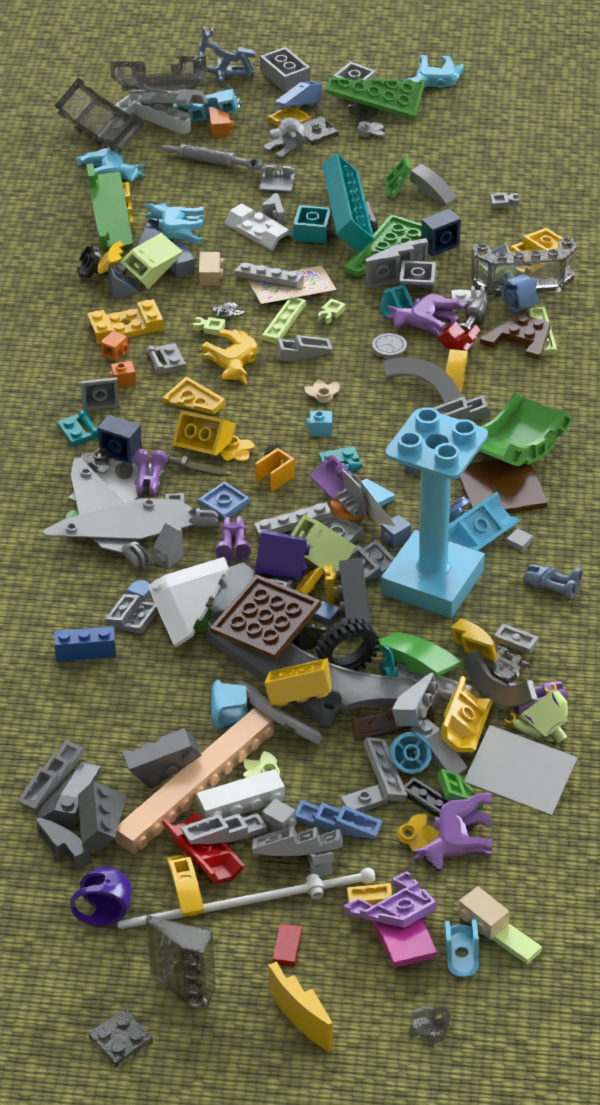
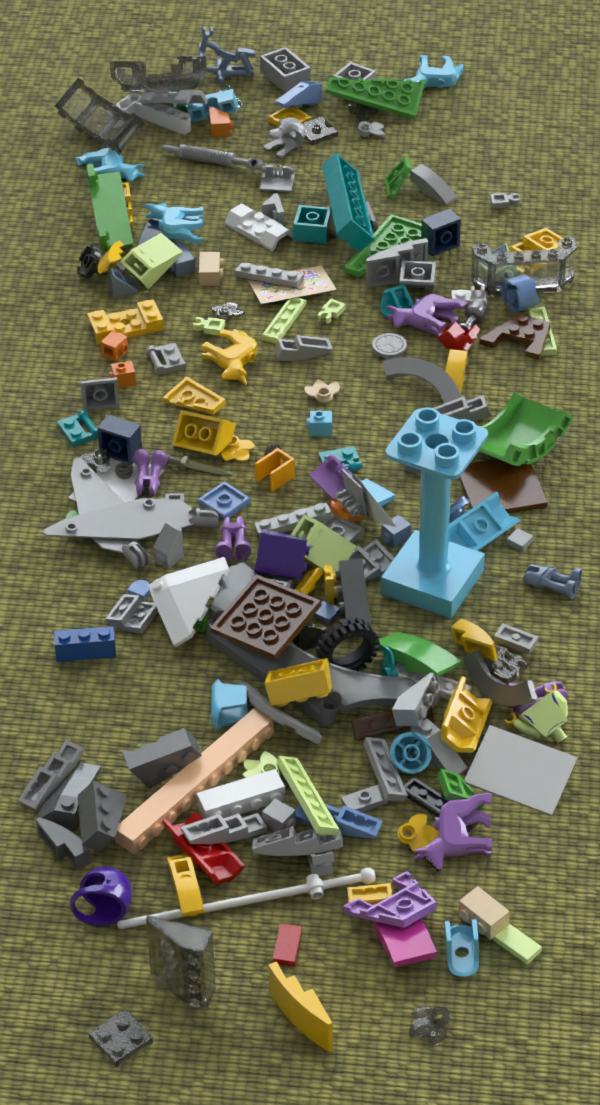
none -> yellowish green plate [276,756,339,836]

